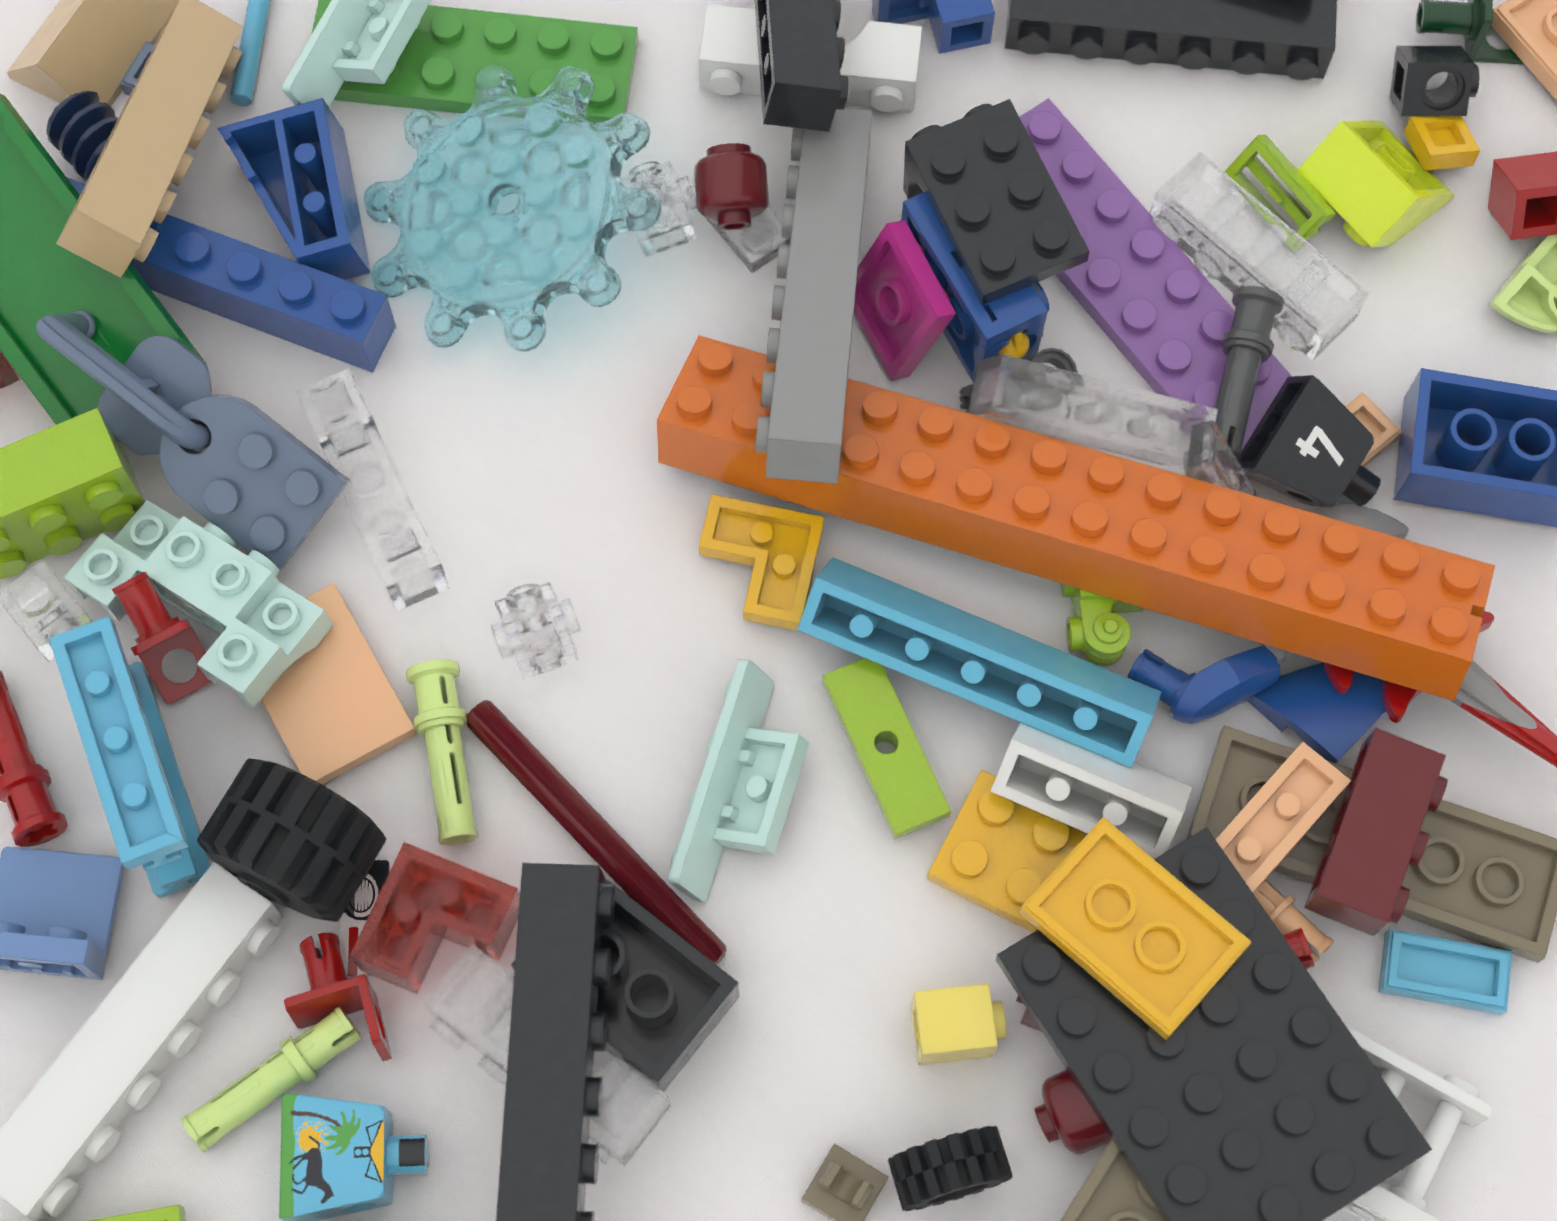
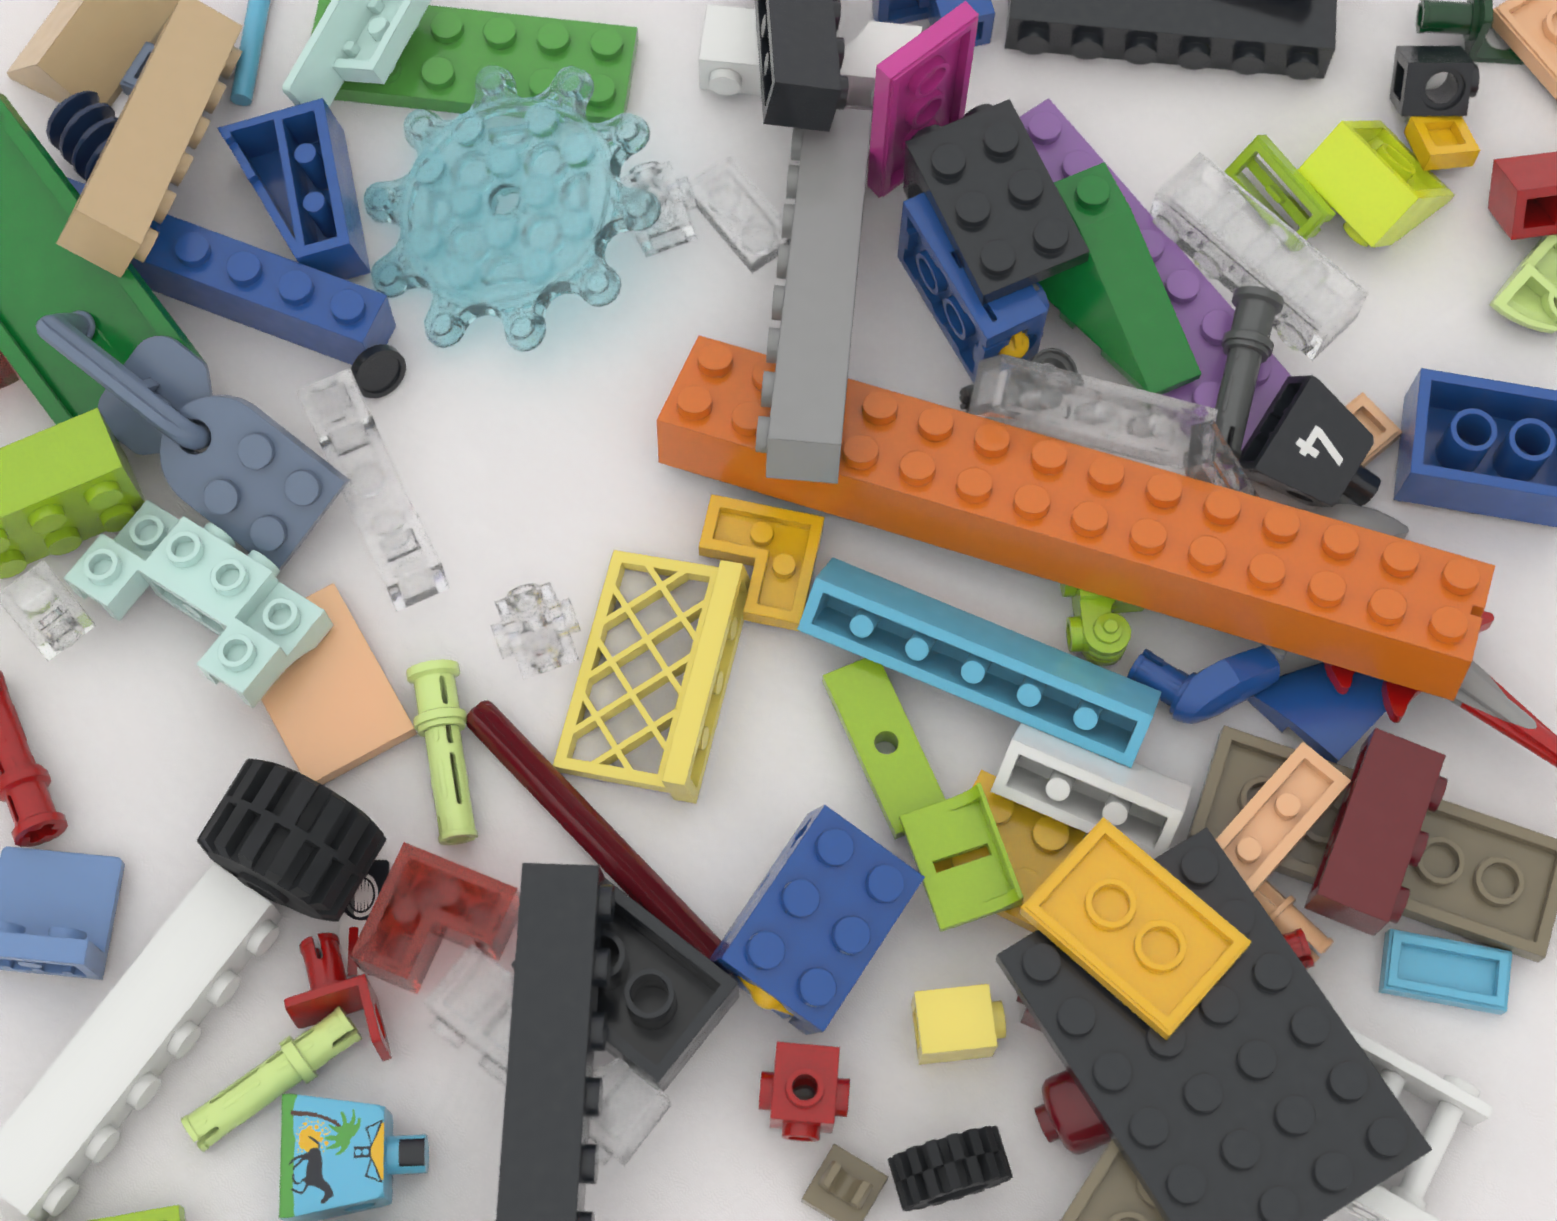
medium azure fence [49,616,211,898] -> none
red bracket [112,571,212,704] -> none
light aqua bracket [669,659,809,902] -> none
dark red head [694,143,769,230] -> none
dark pink plate [854,220,956,381] -> none
none -> black piece [350,344,406,398]
none -> light yellow fence [553,550,750,804]
none -> blue piece [709,805,925,1035]
none -> red brick [758,1042,850,1142]
none -> dark pink tile [867,1,979,198]
none -> lime piece [899,783,1023,932]
none -> green wedge [1038,162,1201,400]

